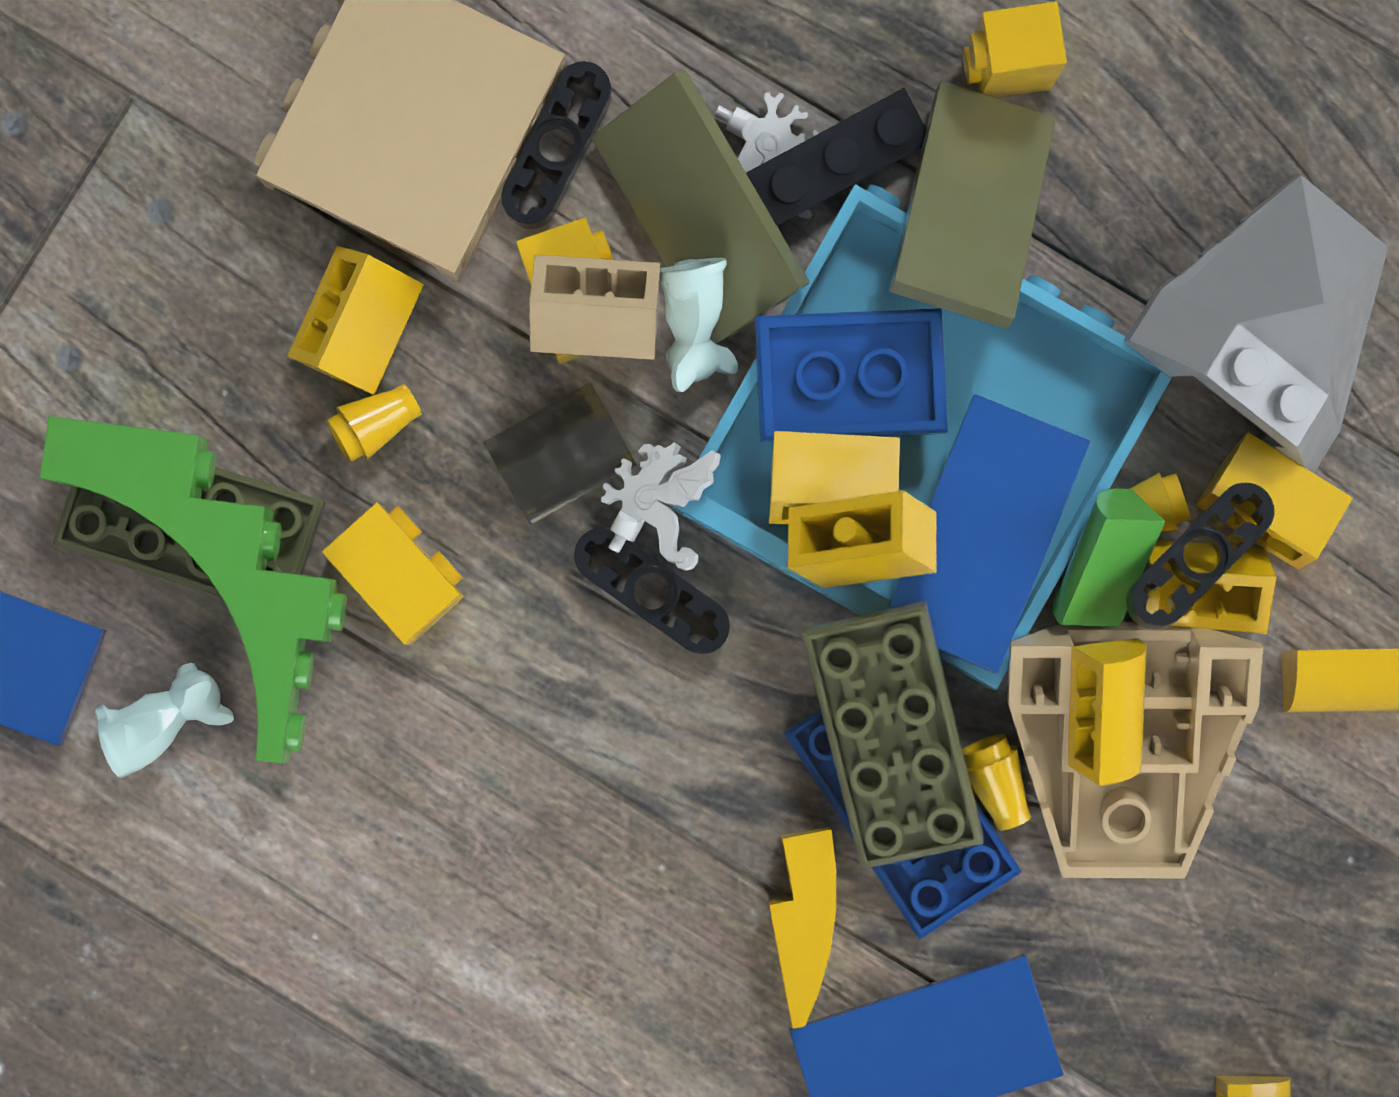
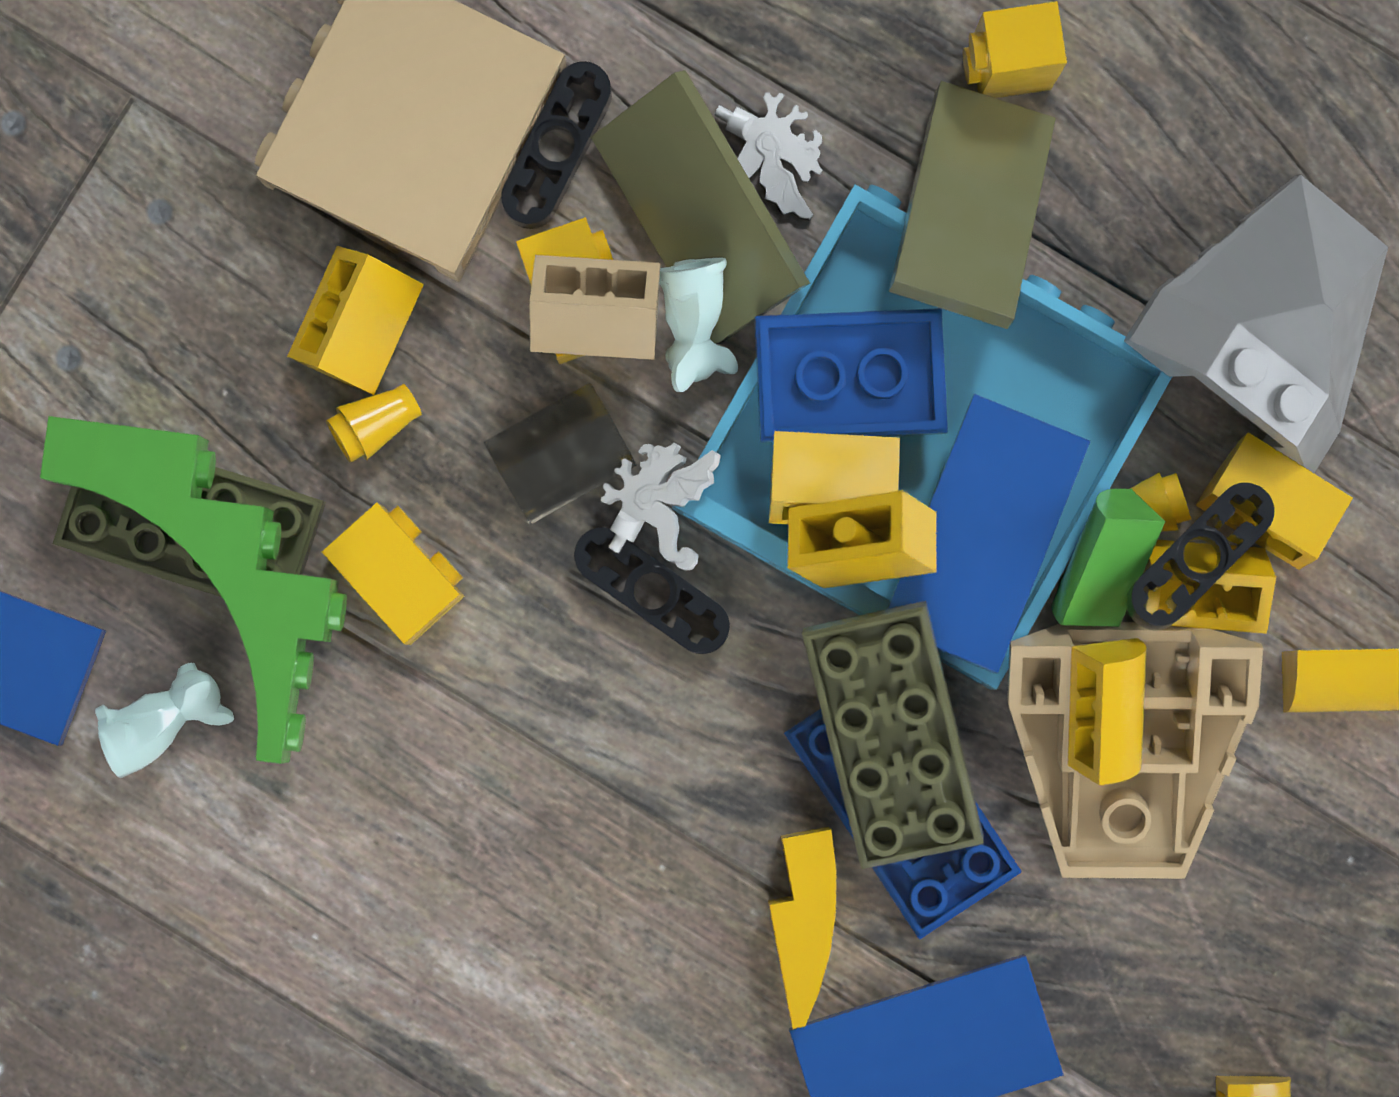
black plate [746,87,926,226] -> none
yellow cone [962,734,1031,831] -> none

